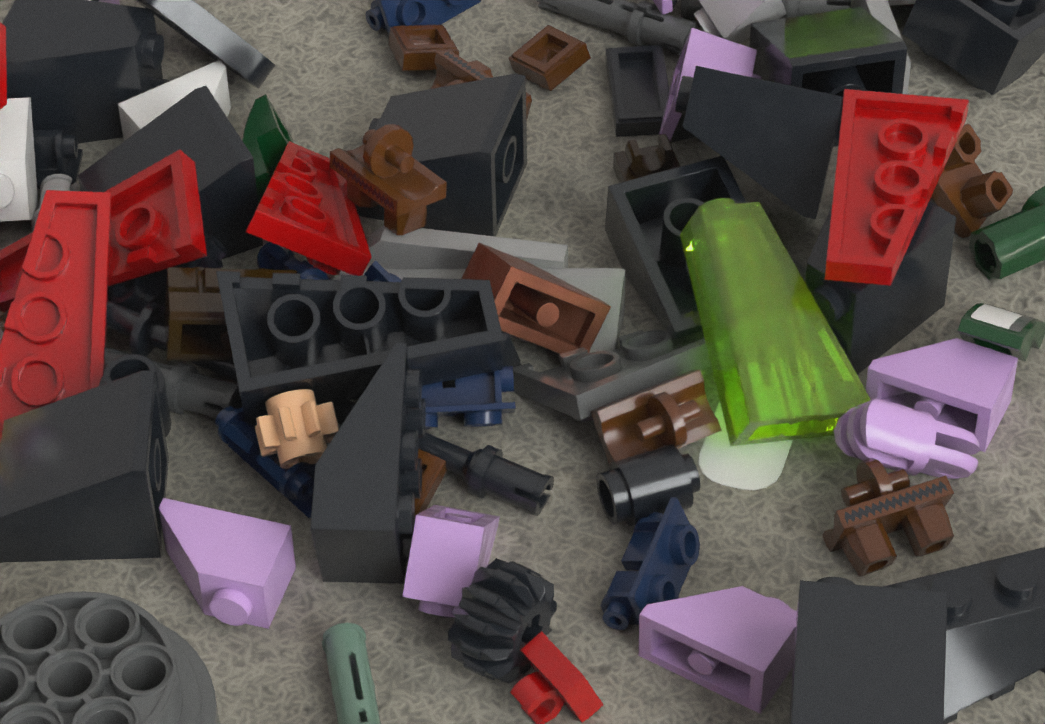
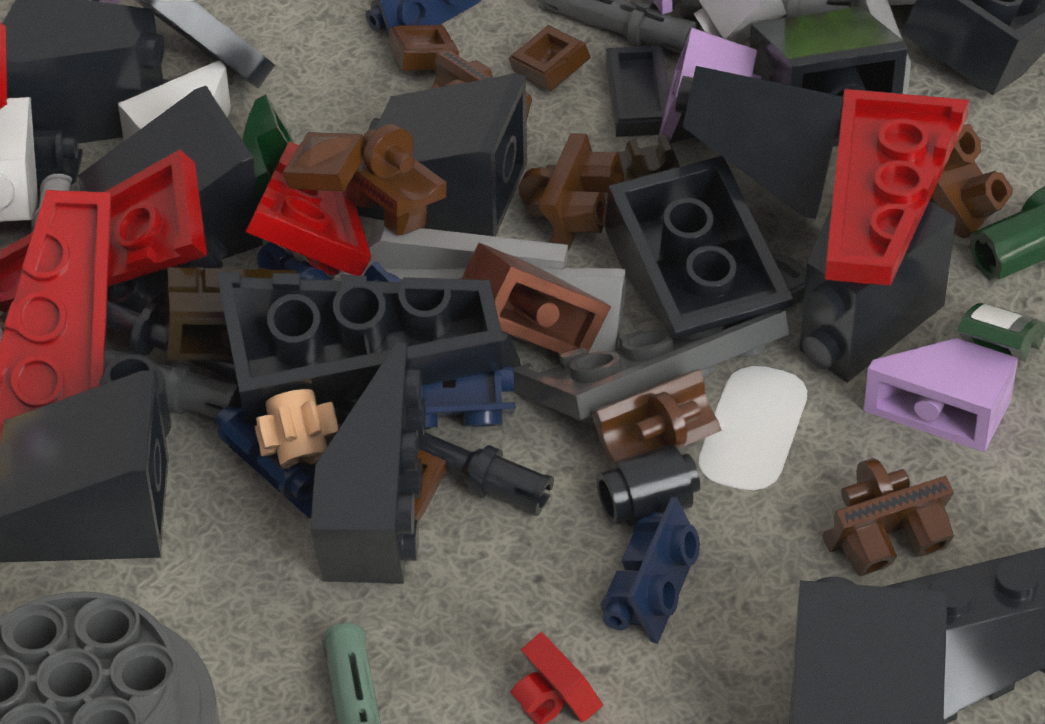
lavender slope [159,498,296,629] -> none
lavender slope [402,505,500,617] -> none
black gear [448,558,557,683] -> none
lavender slope [639,586,797,714] -> none
clear neon green slope [680,198,871,446] -> none
lavender arm [834,399,980,479] -> none
none -> reddish brown tile [283,132,366,192]
none -> reddish brown hips [518,133,624,250]

